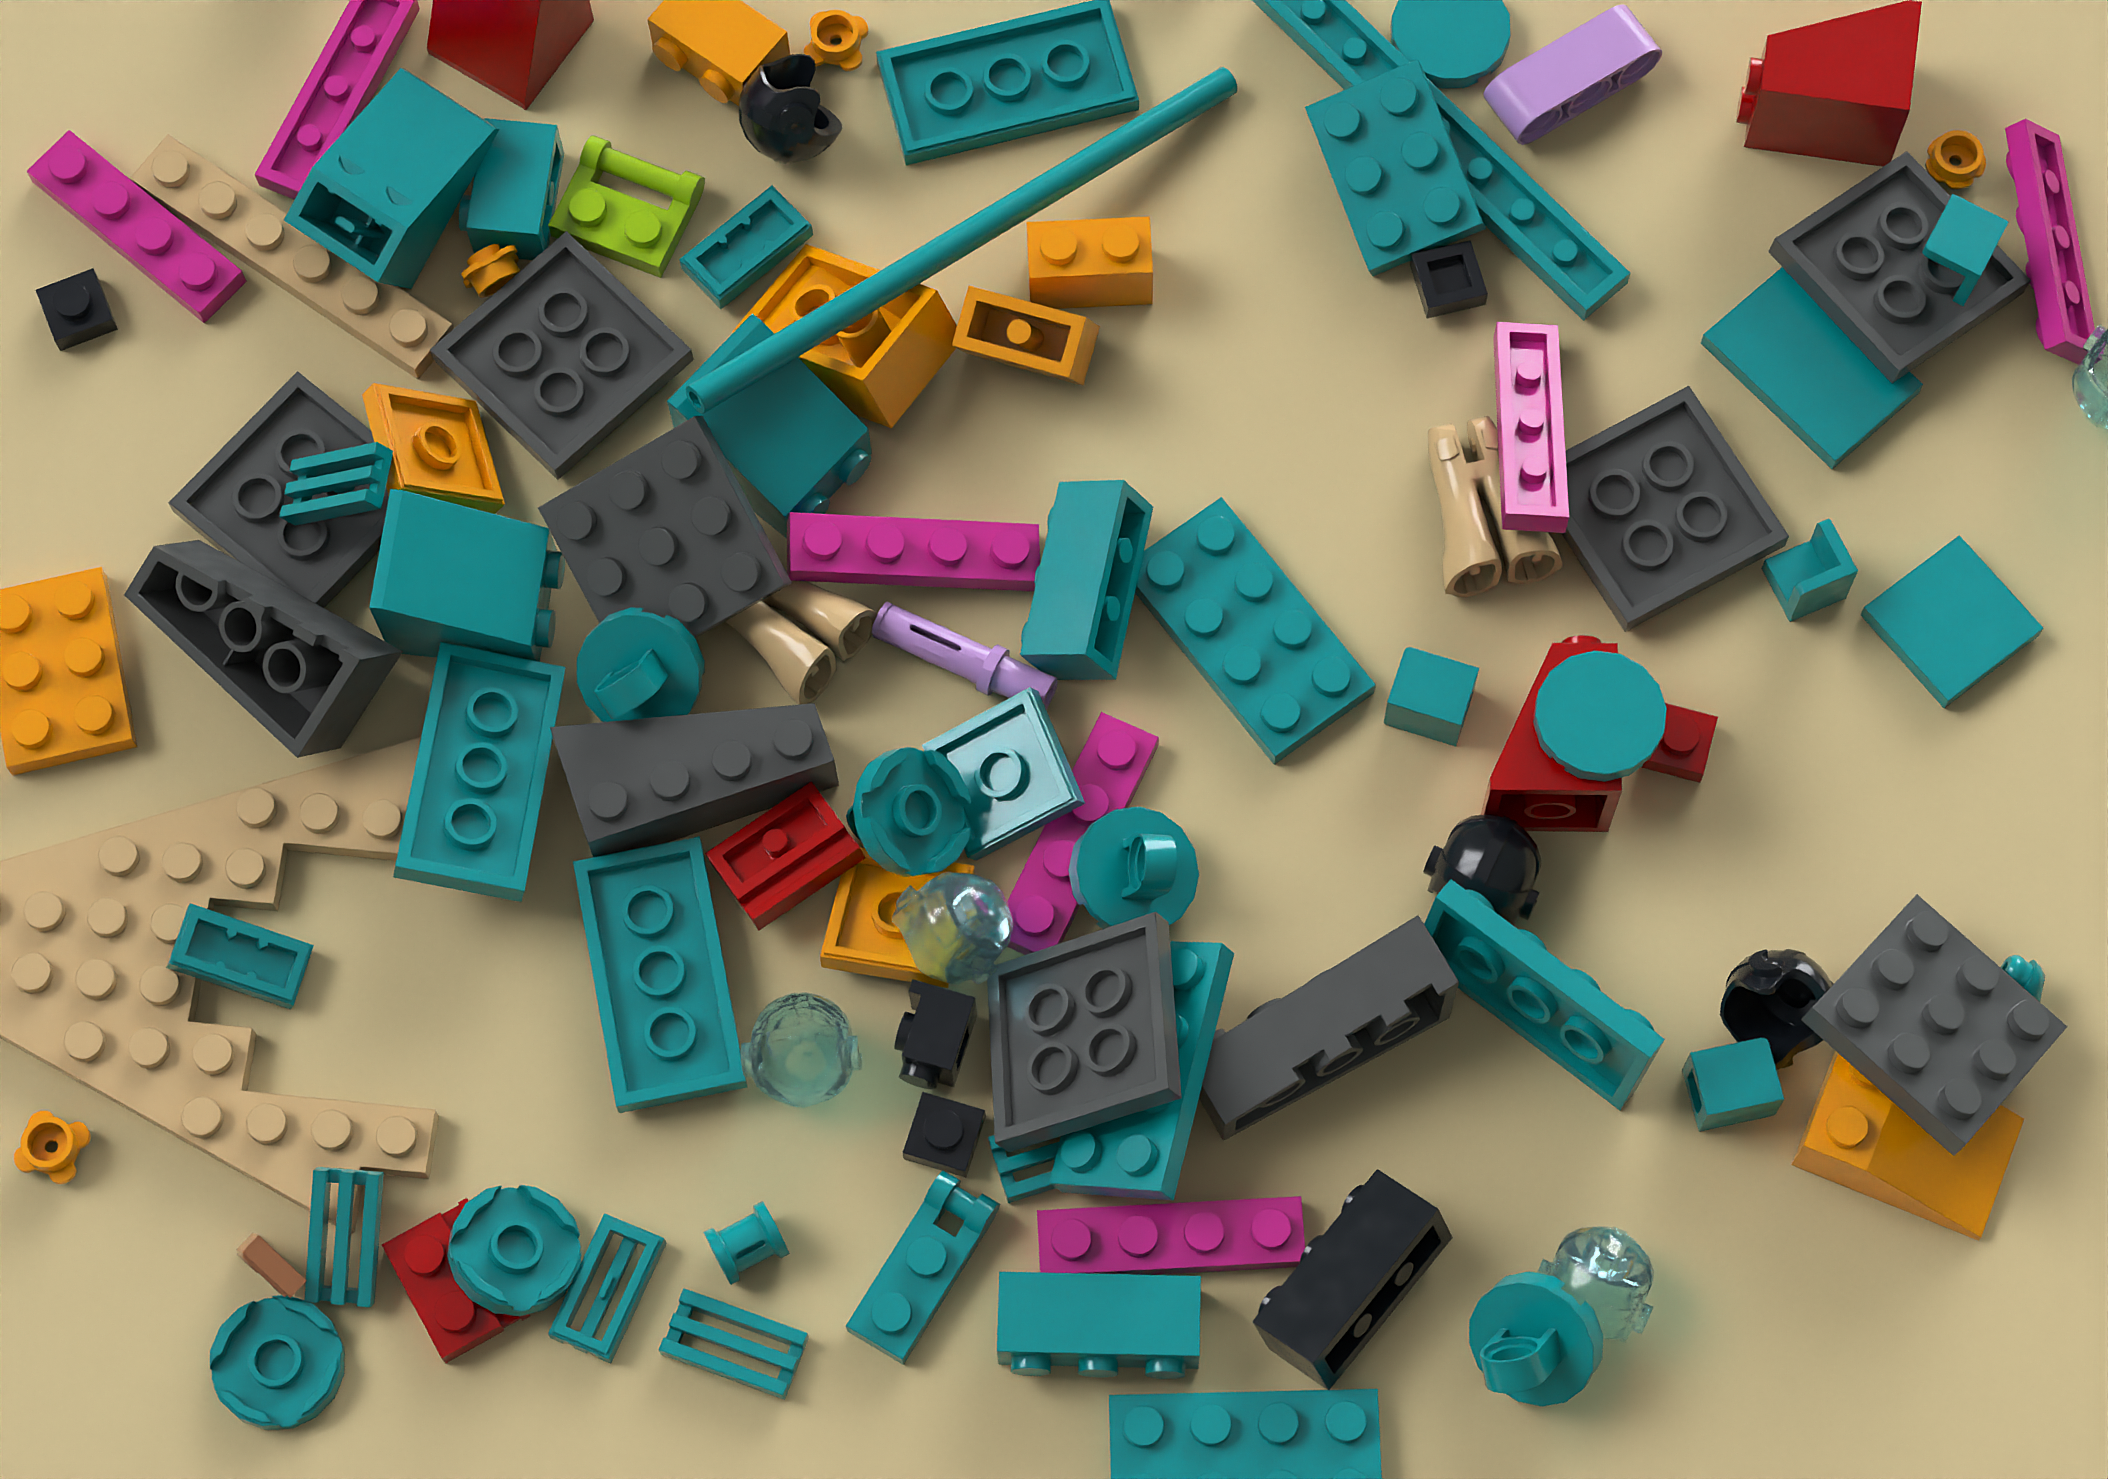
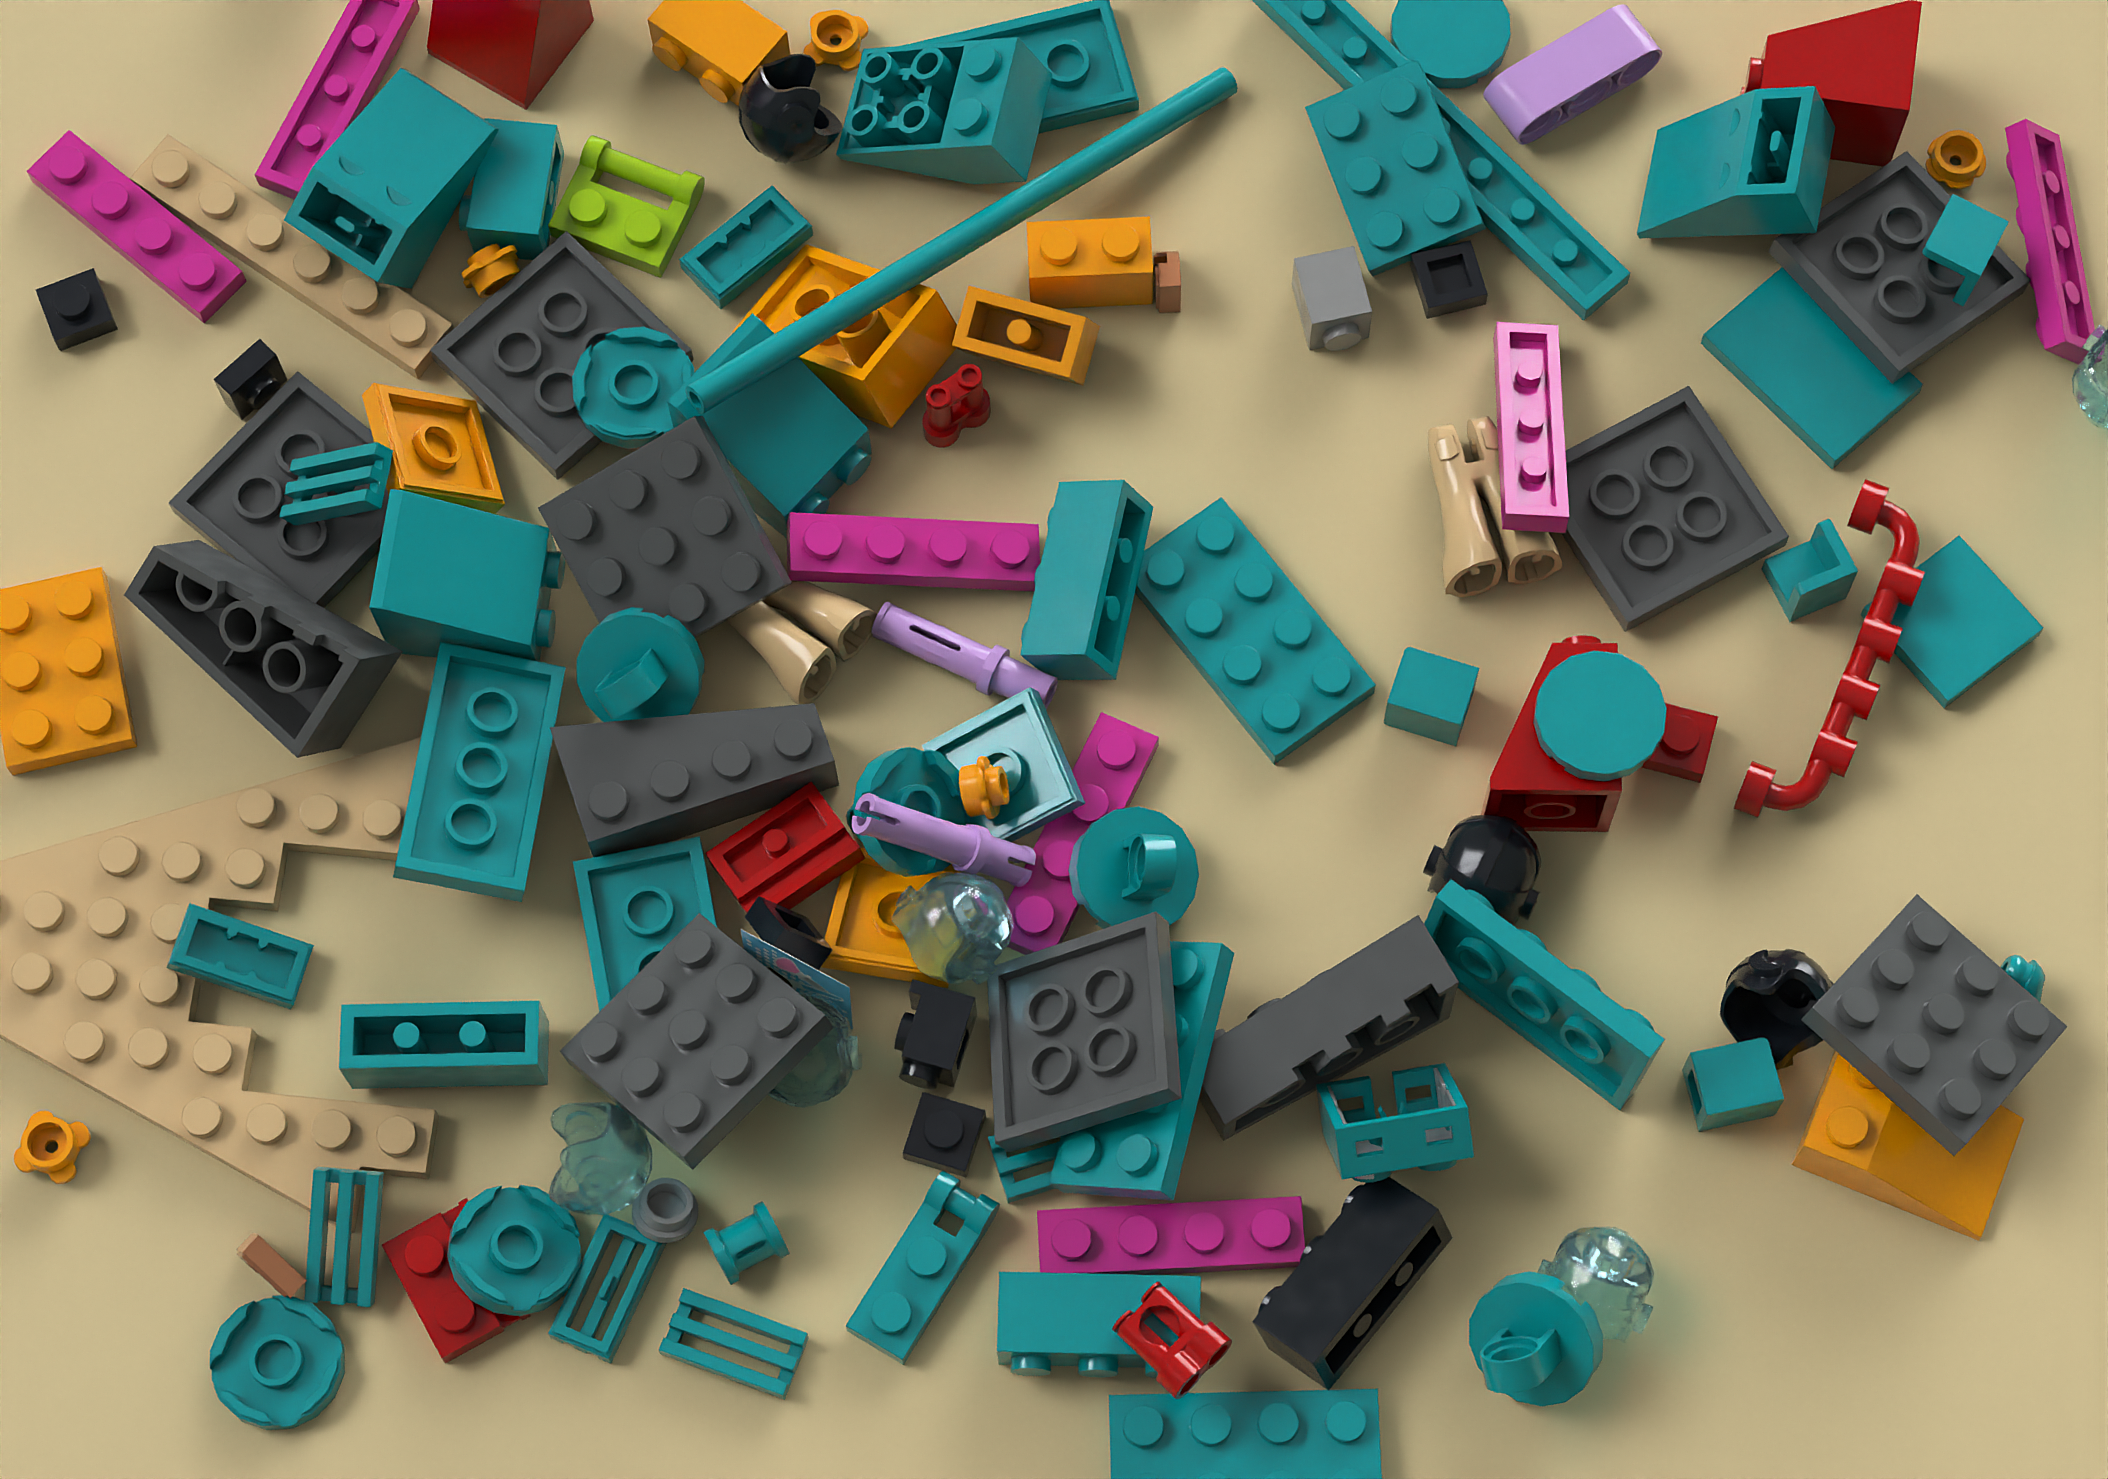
none -> black plate [213,339,288,420]
none -> teal brick [339,1001,549,1089]
none -> clear light blue cap [549,1102,652,1215]
none -> dark grey plate [560,913,834,1170]
none -> teal tile [572,327,695,449]
none -> light grey plate [632,1178,698,1243]
none -> medium azure sticker [741,929,853,1029]
none -> black plate [745,896,832,970]
none -> teal slope [836,37,1052,185]
none -> lavender pin [852,793,1036,887]
none -> red piece [922,364,991,448]
none -> light orange plate [959,756,1010,820]
none -> red piece [1112,1281,1232,1399]
none -> nougat tile [1153,251,1181,313]
none -> light grey brick [1292,246,1372,351]
none -> teal piece [1316,1063,1474,1182]
none -> teal slope [1637,86,1835,239]
none -> red bar [1734,479,1925,818]

